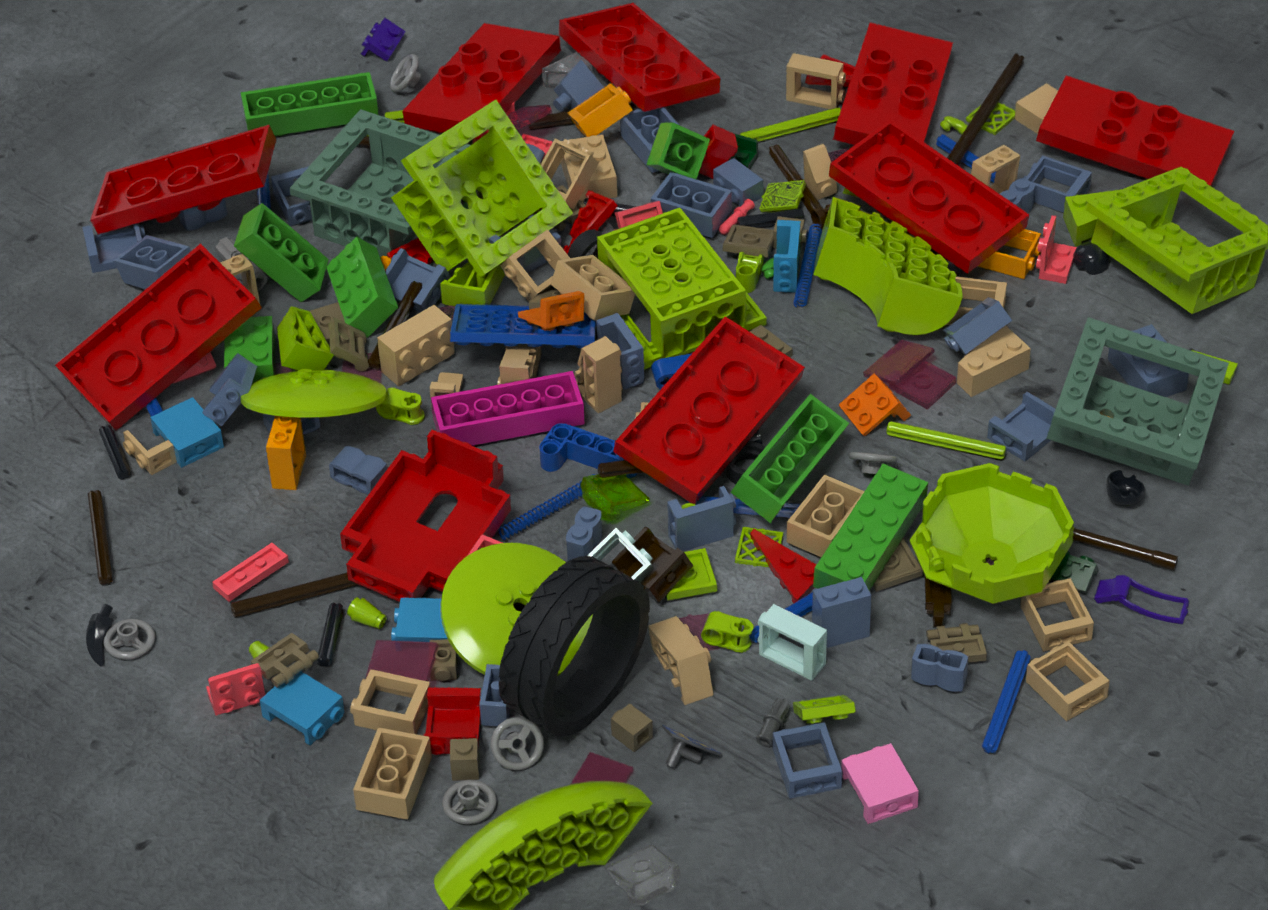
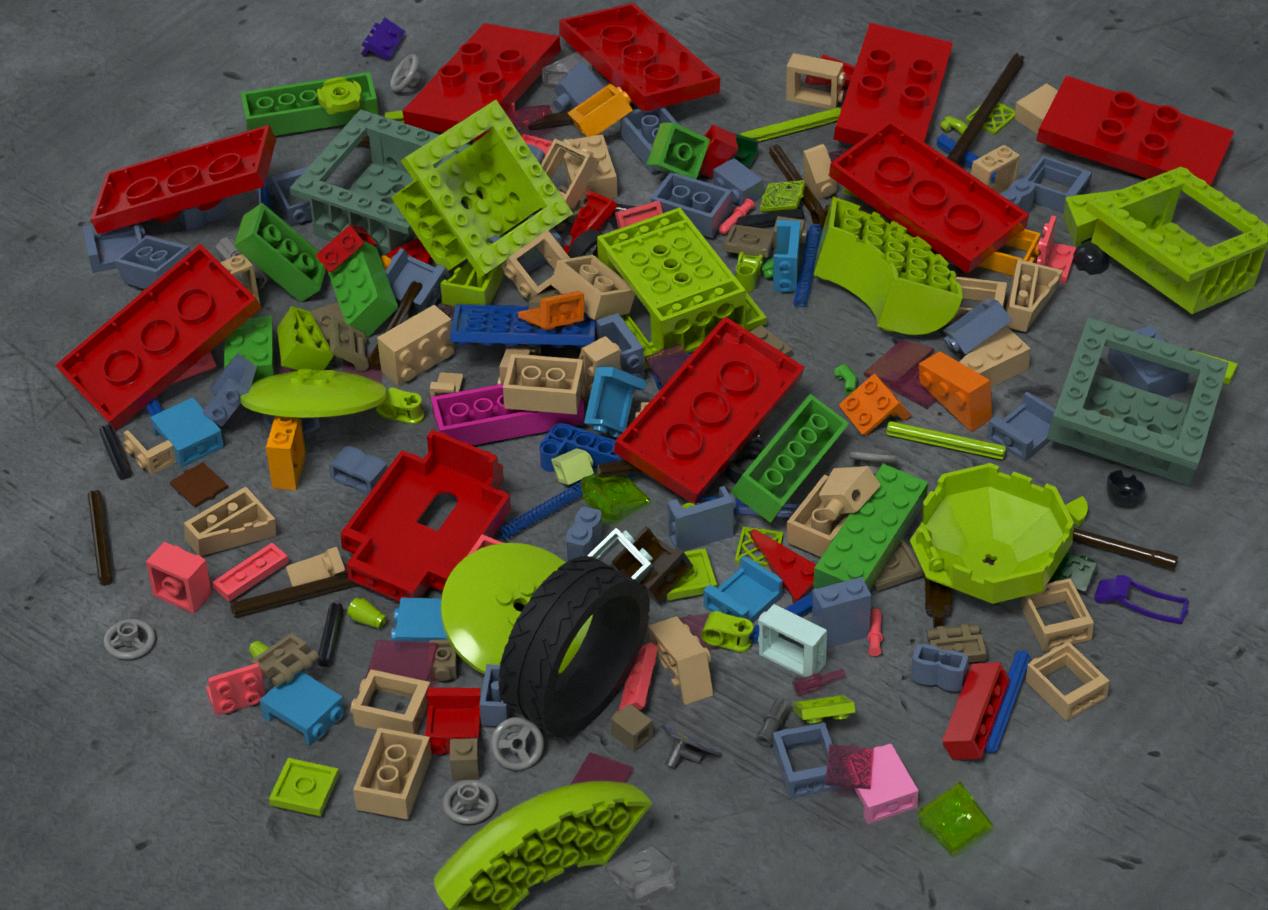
black bar [86,604,114,666] -> none
none -> coral brick [146,542,212,614]
none -> reddish brown piece [170,462,228,508]
none -> tan wedge [184,487,276,556]
none -> lime plate [269,758,339,817]
none -> tan bracket [286,546,345,587]
none -> red panel [315,225,377,272]
none -> lime plate [317,77,362,114]
none -> tan brick [503,354,584,415]
none -> yellowish green brick [551,448,594,485]
none -> dark azure panel [584,367,647,439]
none -> coral plate [619,642,658,711]
none -> clear pink piece [645,344,689,386]
none -> dark azure panel [703,556,783,632]
none -> clear pink axle [792,669,845,695]
none -> tan torso [819,466,881,520]
none -> clear pink piece [825,744,874,789]
none -> bright green arm [834,364,858,395]
none -> coral piece [867,608,883,656]
none -> clear neon green slope [916,781,994,856]
none -> orange wedge [919,351,992,432]
none -> red brick [942,662,1010,760]
none -> tan wedge [1006,259,1063,332]
none -> lime tile [1065,496,1088,527]

